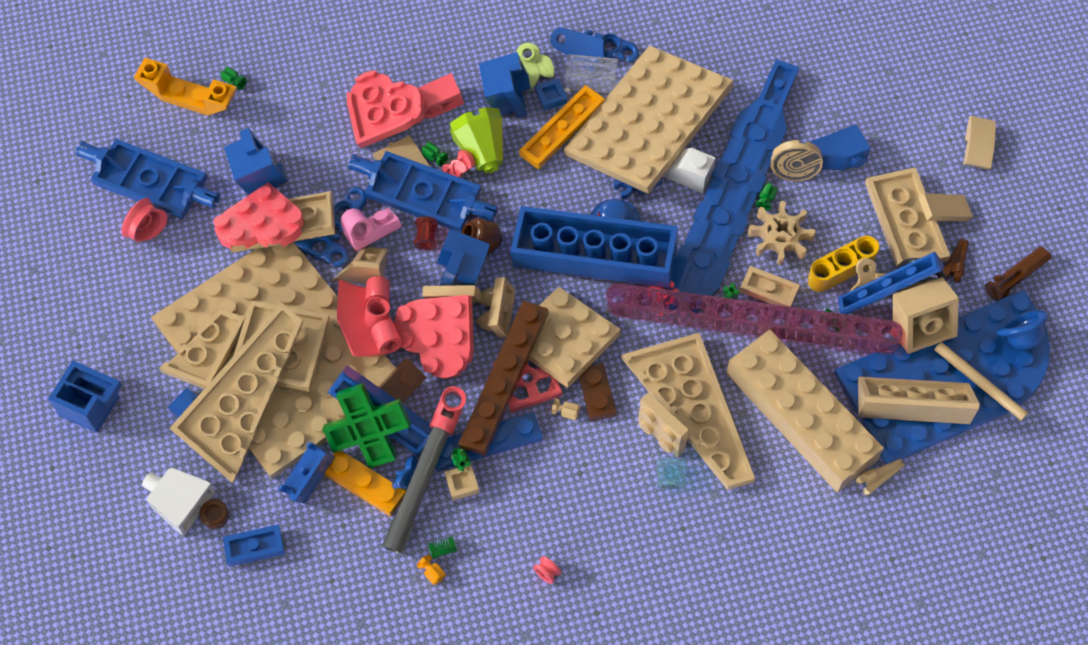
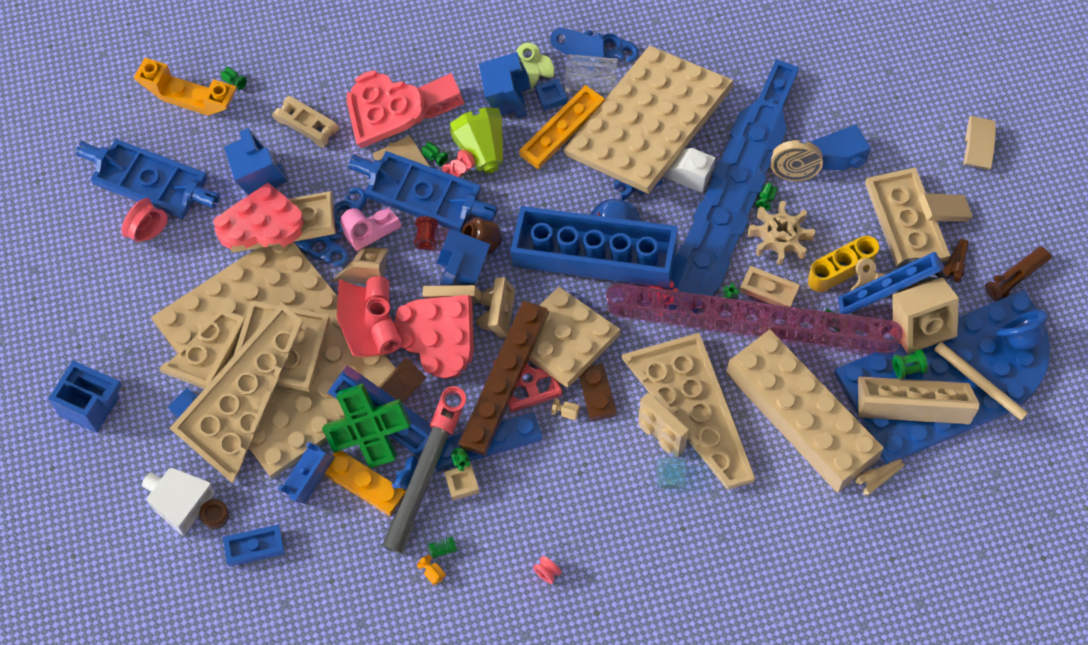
none -> tan plate [272,96,340,148]
none -> green bush [892,349,928,379]

